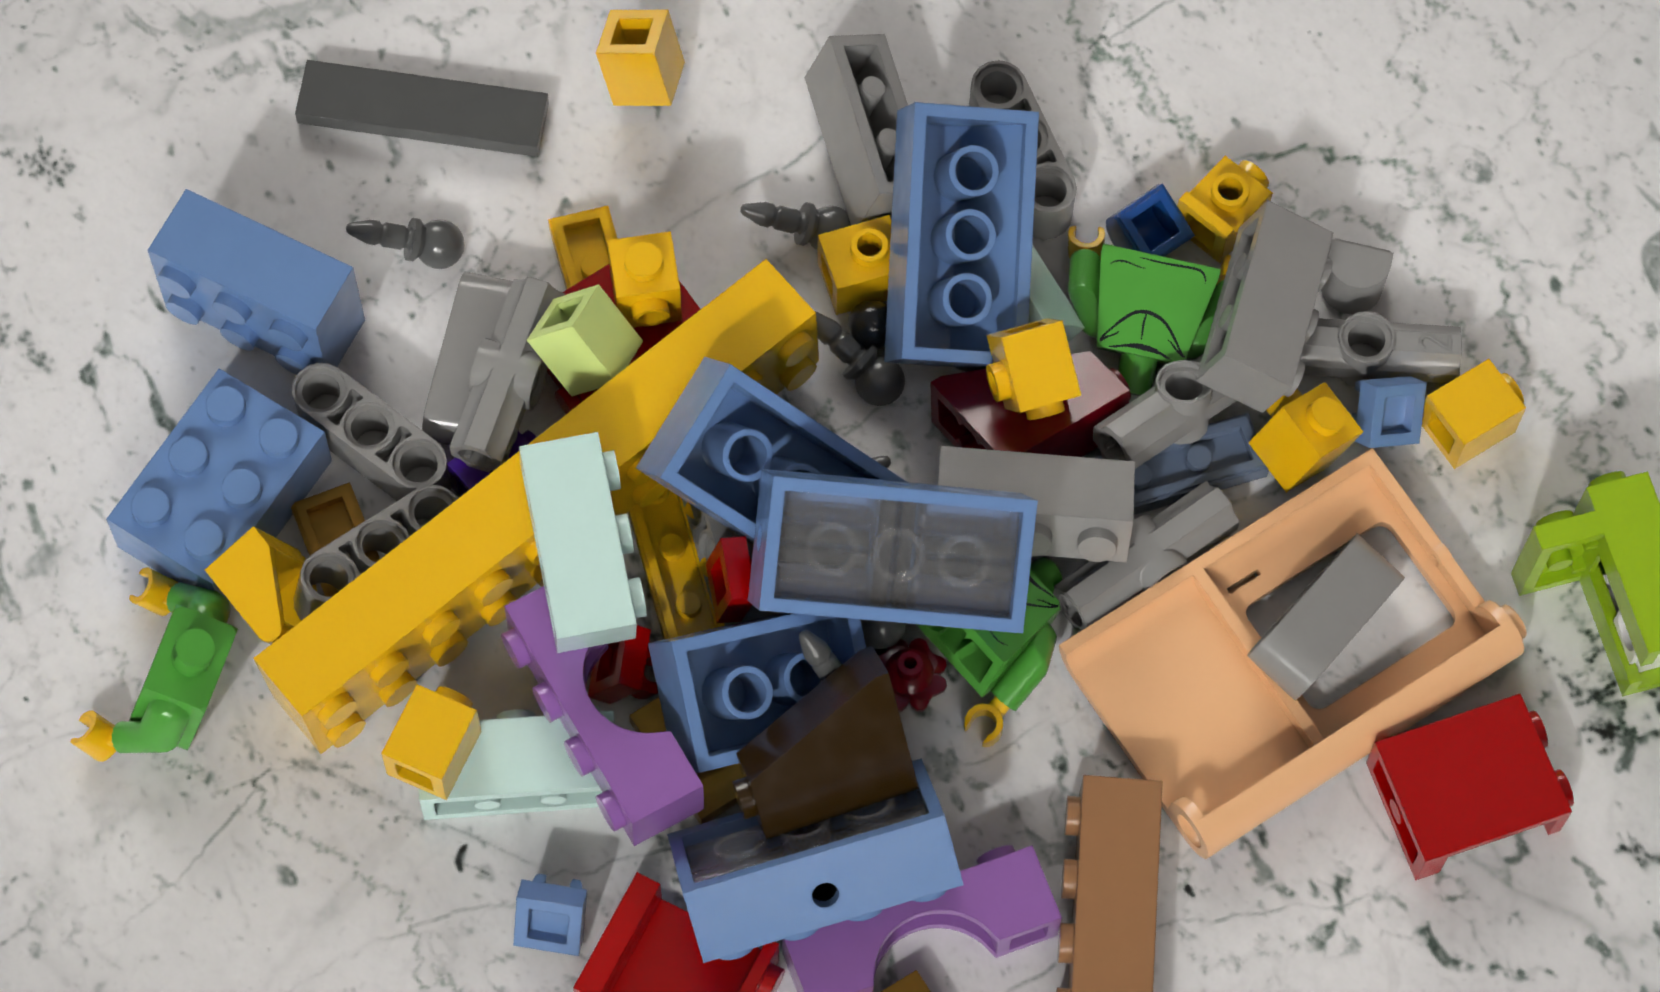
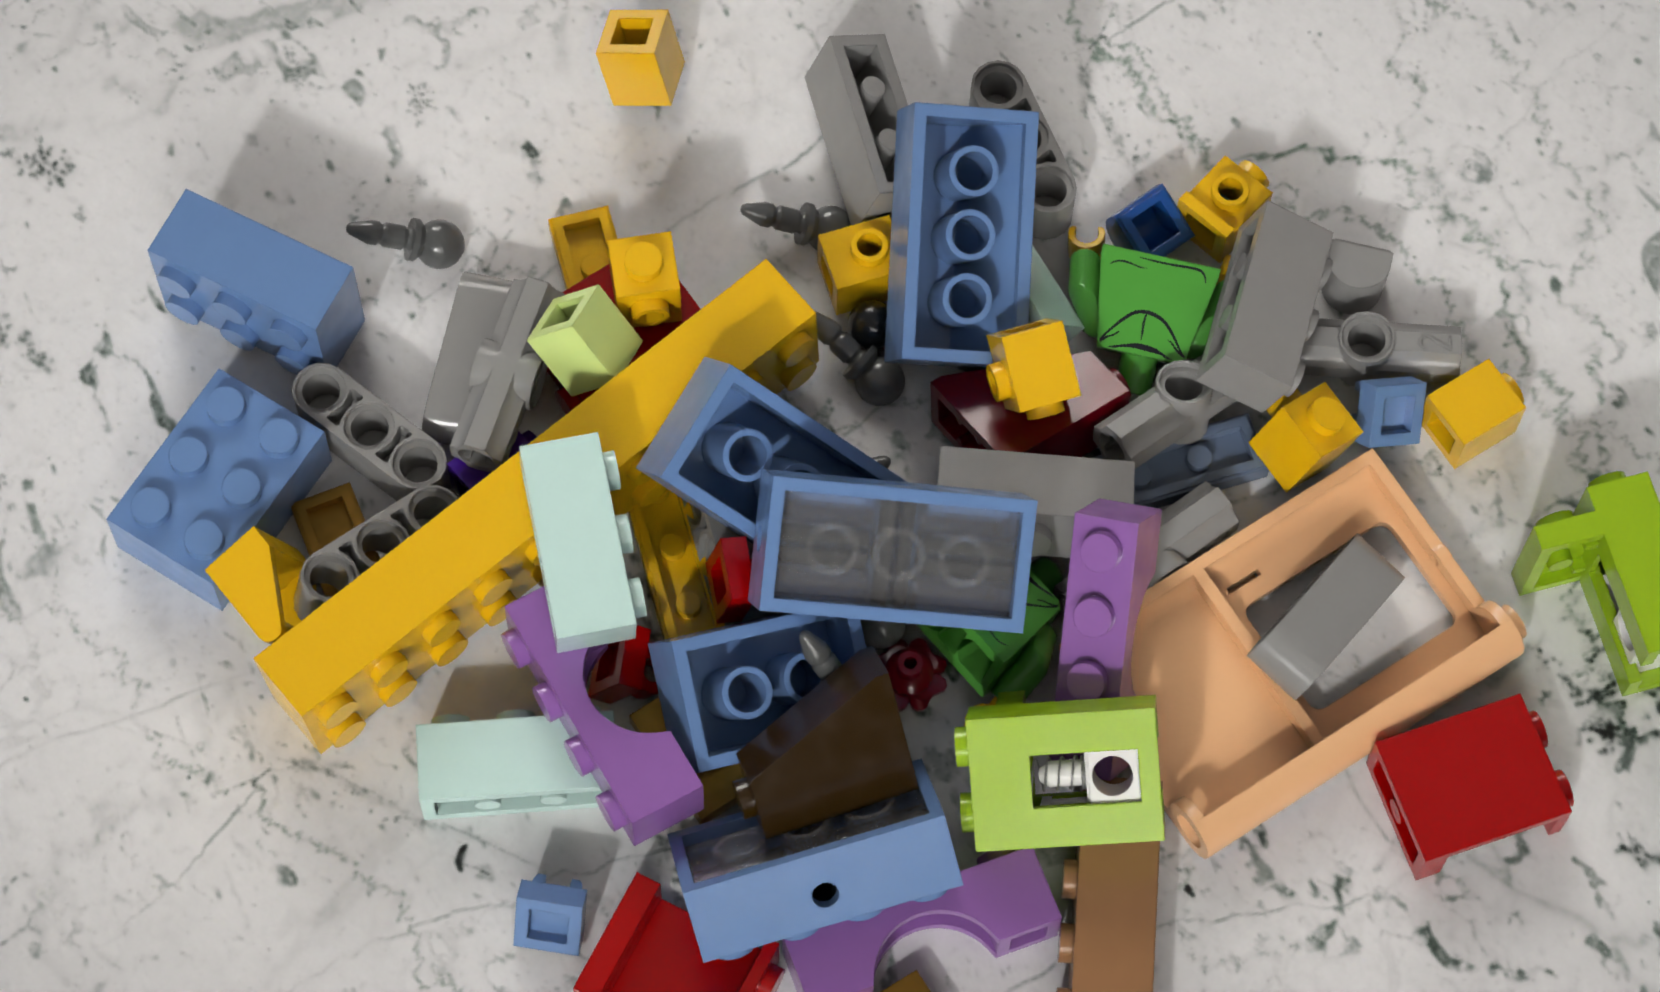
bright green torso [70,567,238,762] -> none
dark grey tile [295,60,549,157] -> none
yellow brick [381,684,482,800] -> none
none -> lime brick [954,690,1165,852]
none -> medium lavender arch [1048,498,1162,781]

